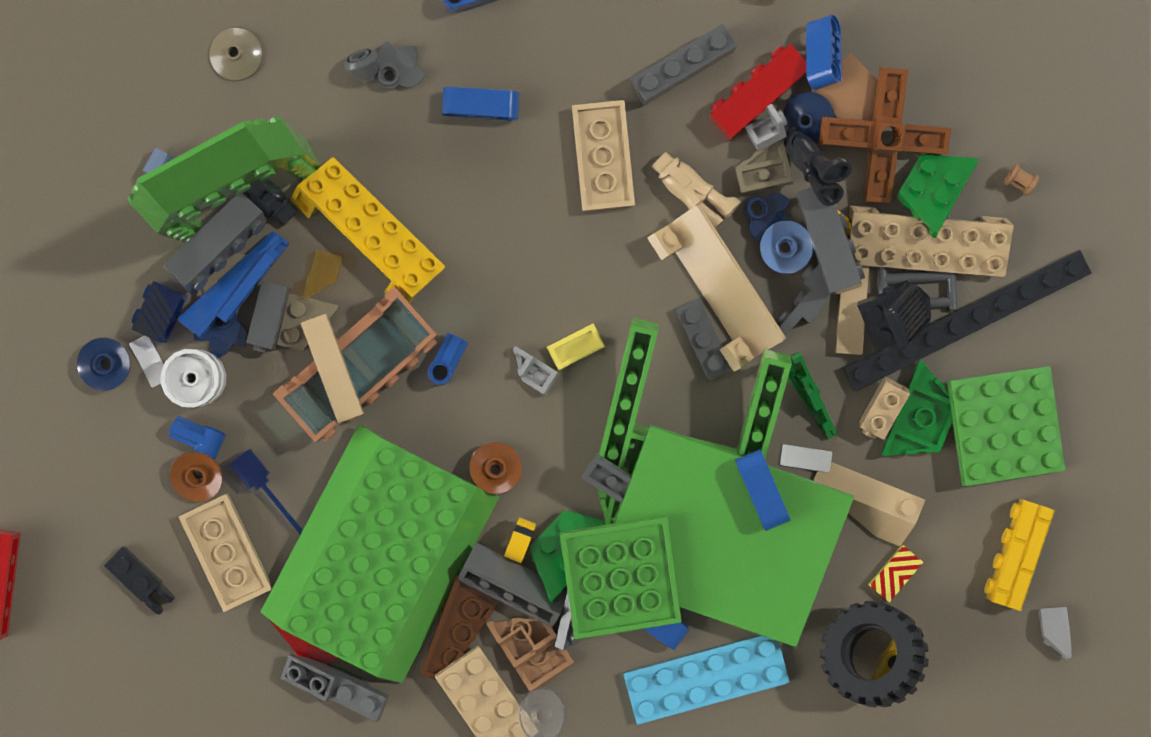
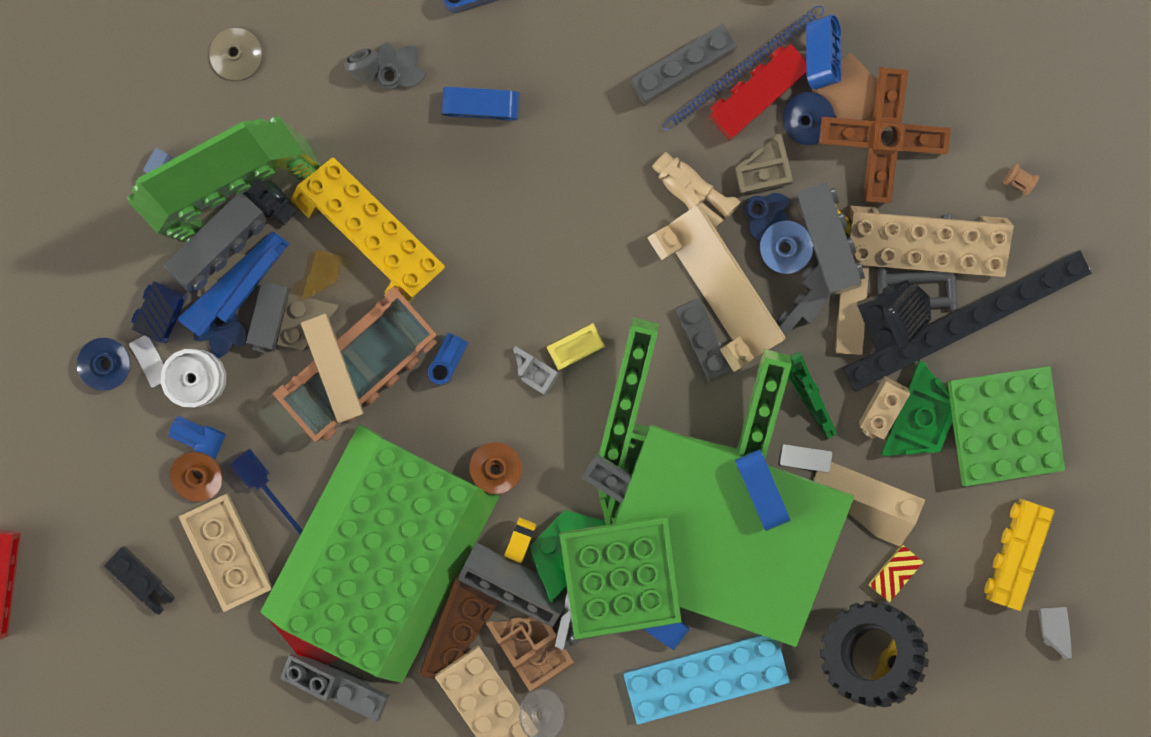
tan plate [572,100,635,212] -> none
light grey bracket [745,104,787,151] -> none
black piece [784,128,852,206] -> none
green wing [897,154,979,238] -> none
none -> blue piece [663,6,824,130]

